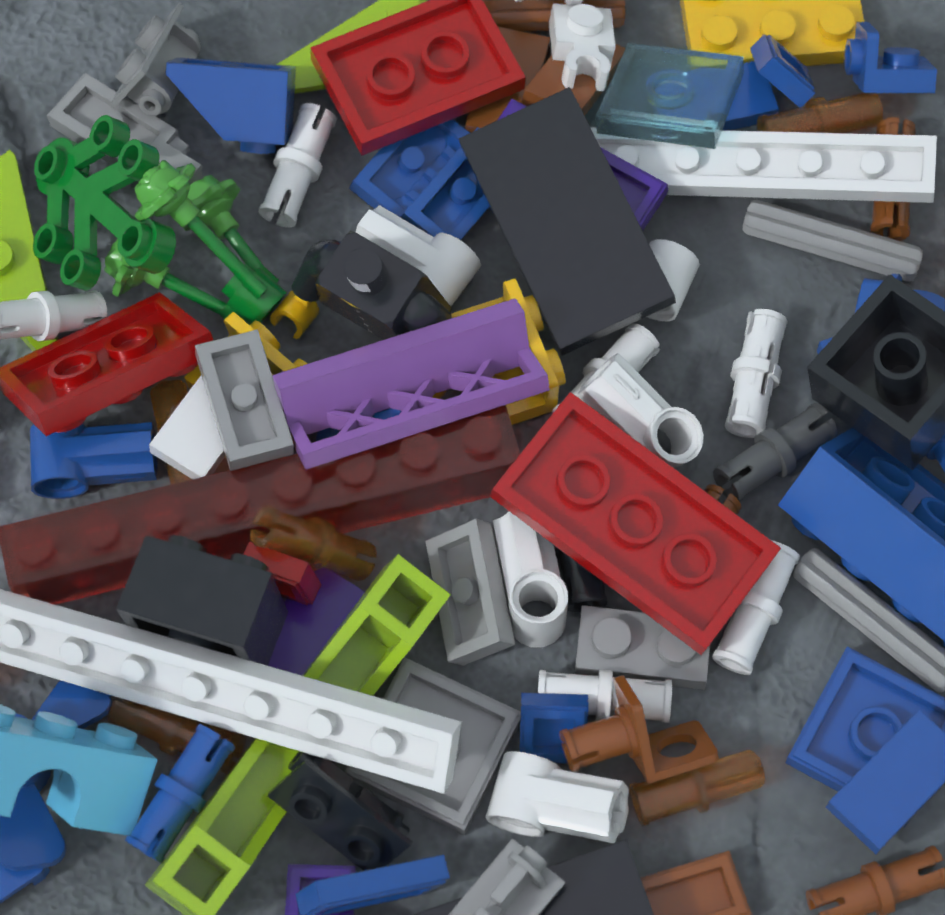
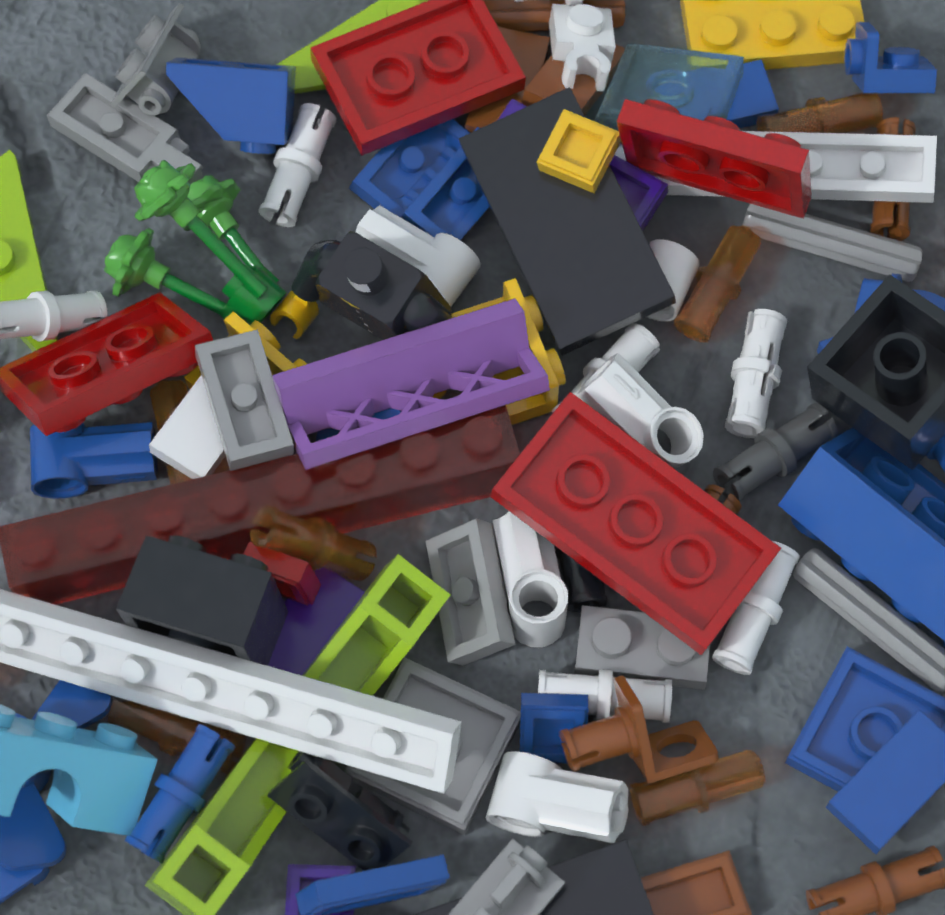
green plant [33,115,176,291] -> none
blue tile [750,34,815,108] -> none
none -> yellow tile [537,109,621,194]
none -> red plate [616,99,812,219]
none -> clear orange axle [674,225,761,343]

